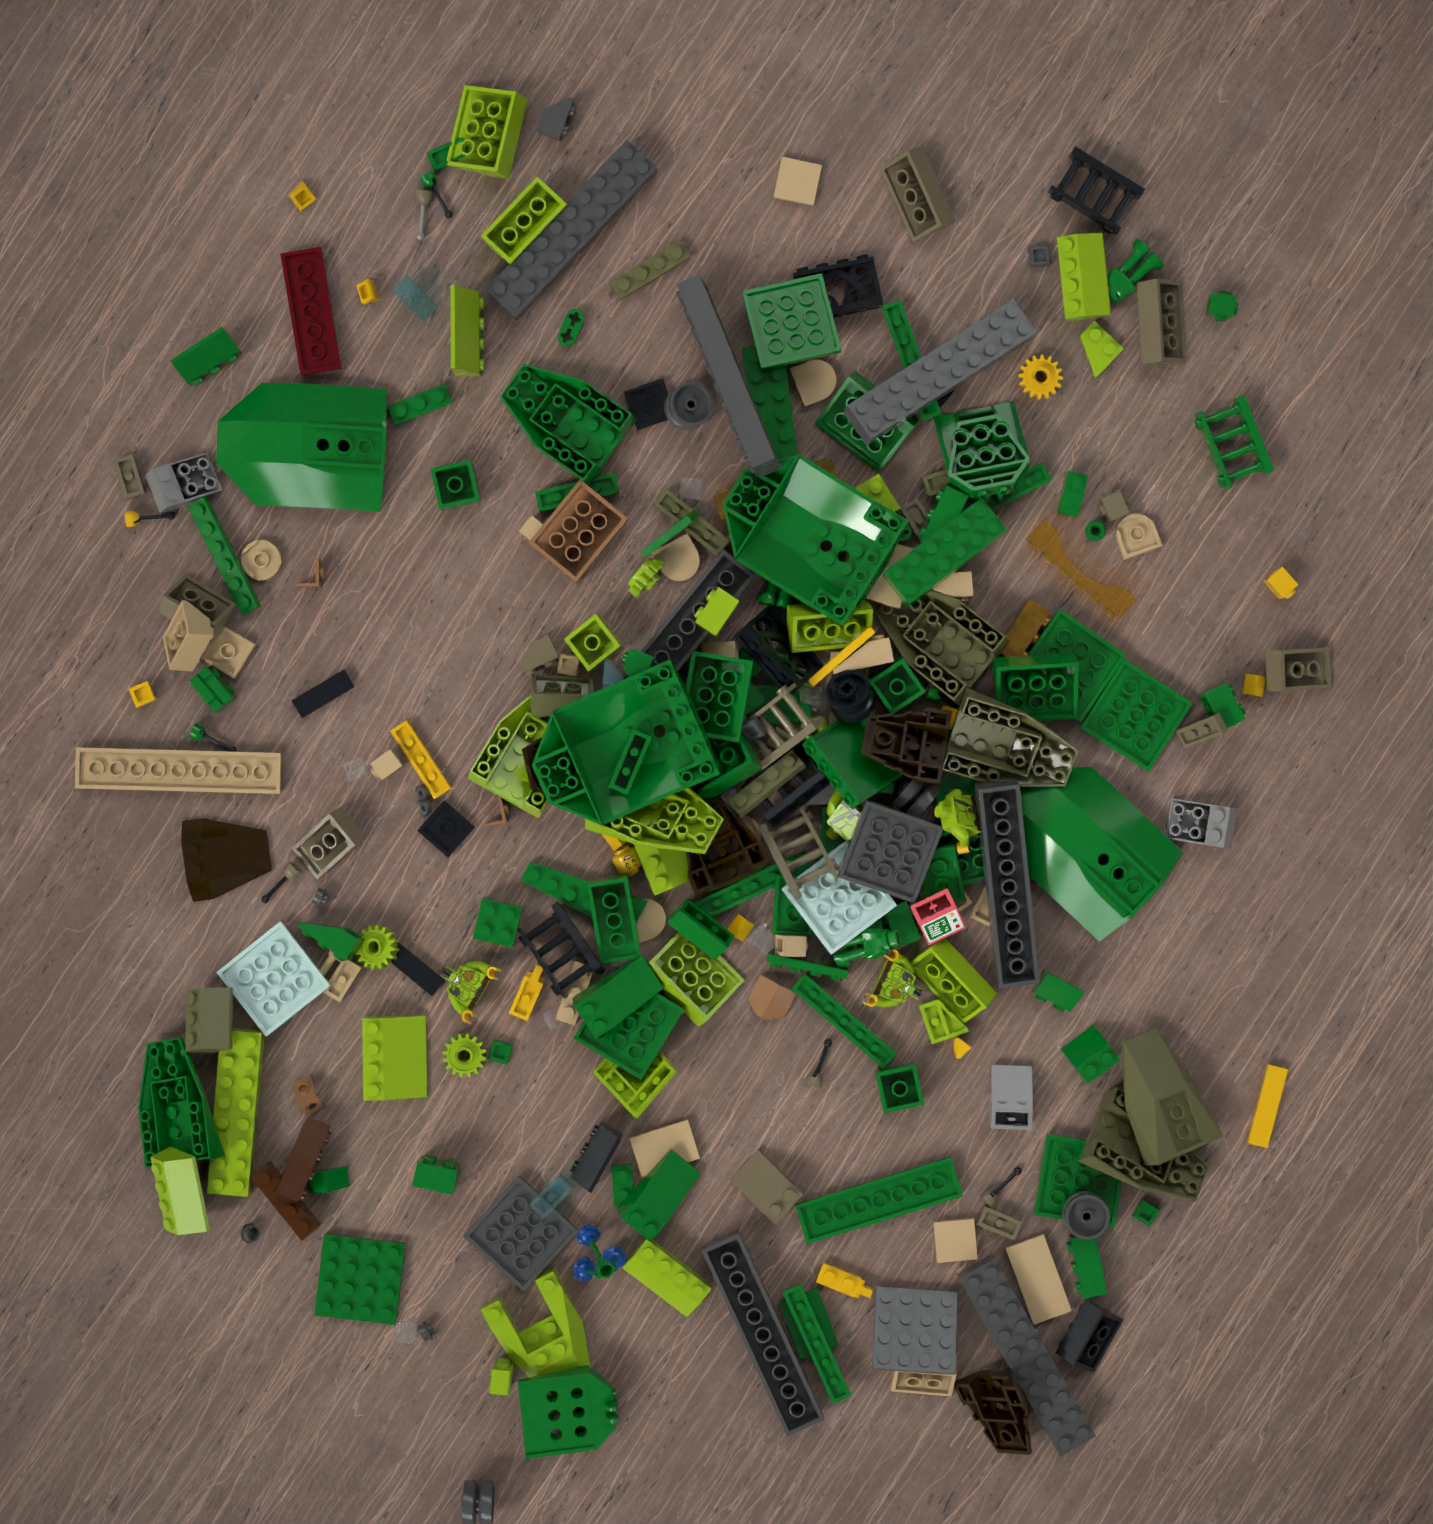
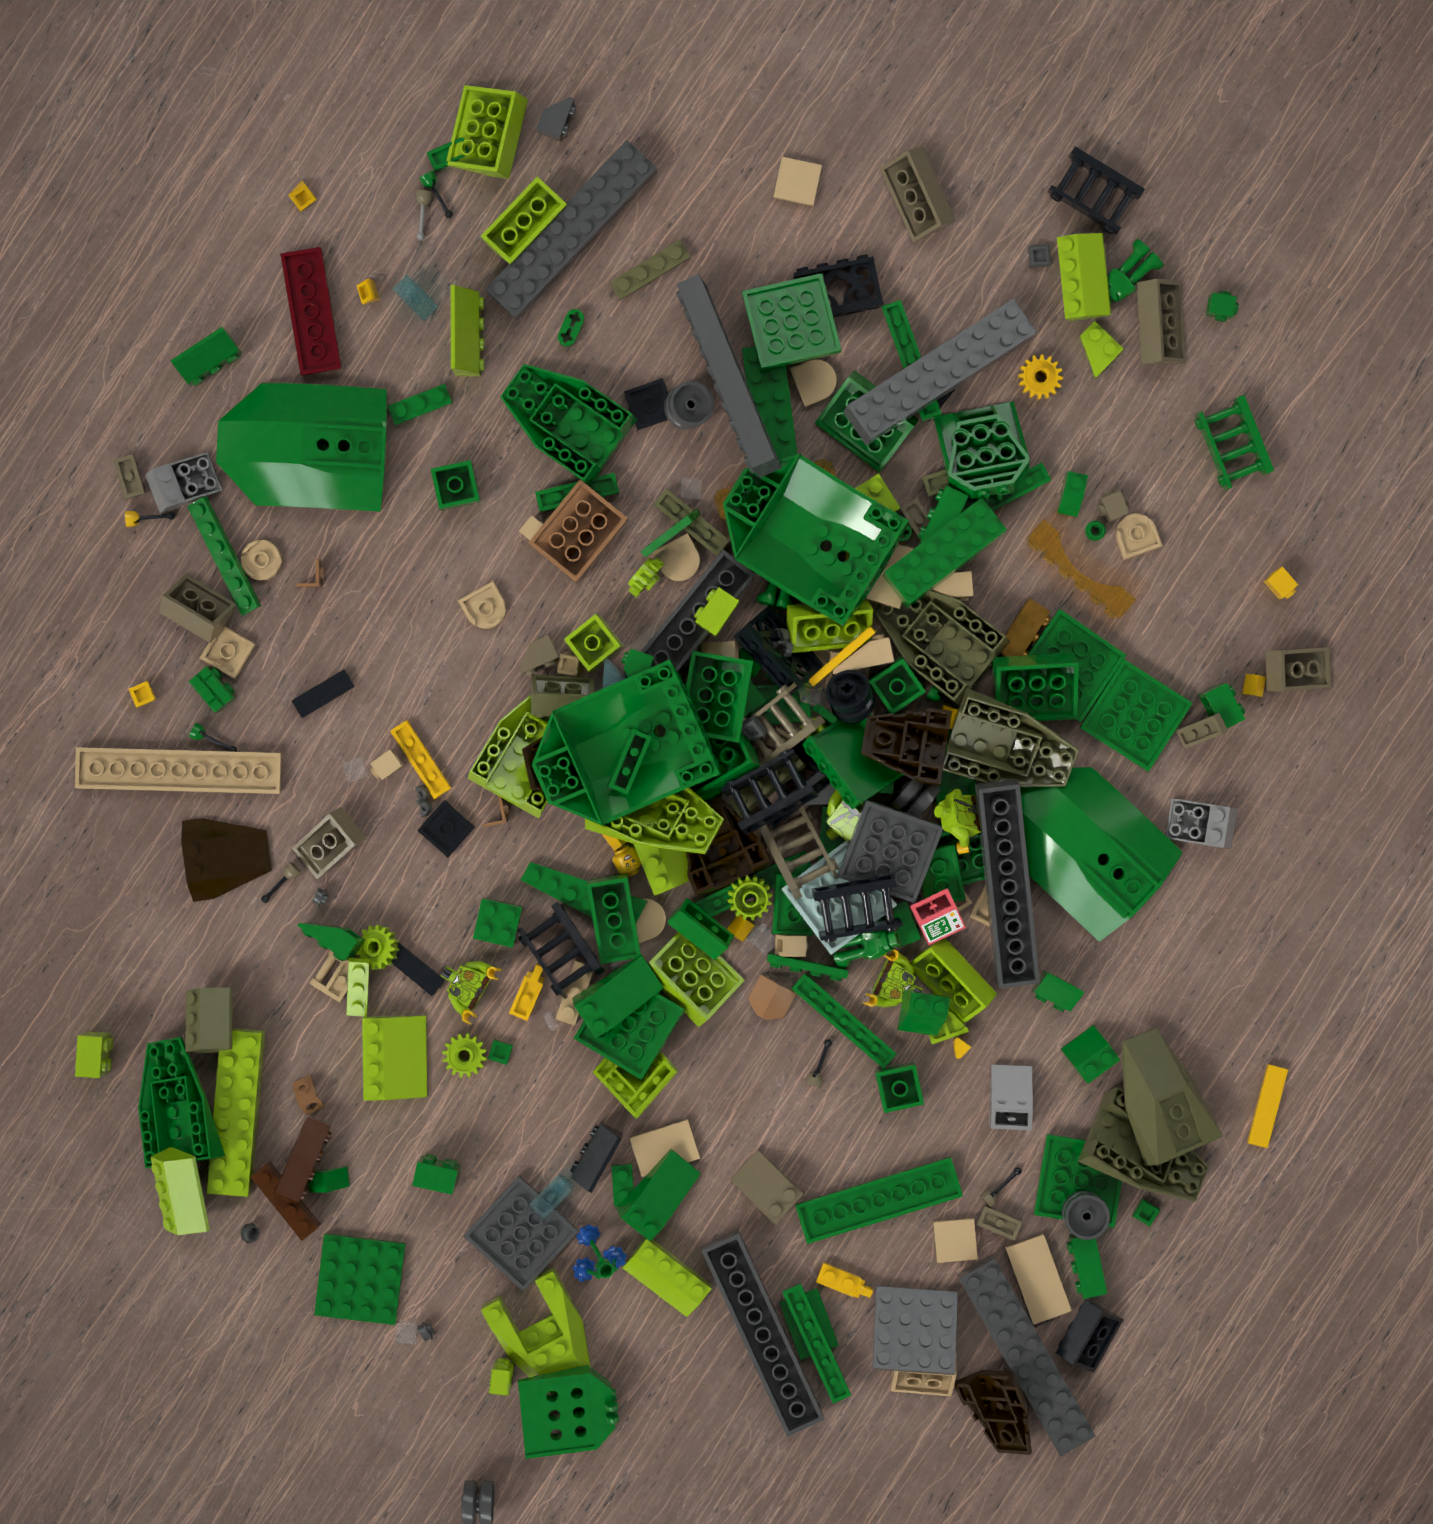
tan slope [163,600,214,671] -> none
light aqua plate [216,921,332,1037] -> none
none -> lime brick [75,1031,114,1078]
none -> lime plate [346,958,370,1017]
none -> tan tile [458,581,506,629]
none -> black fence [721,749,818,835]
none -> lime gear [727,875,772,920]
none -> dark grey piece [775,628,793,657]
none -> black fence [811,874,903,942]
none -> green tile [812,704,837,724]
none -> green slope [897,989,950,1036]

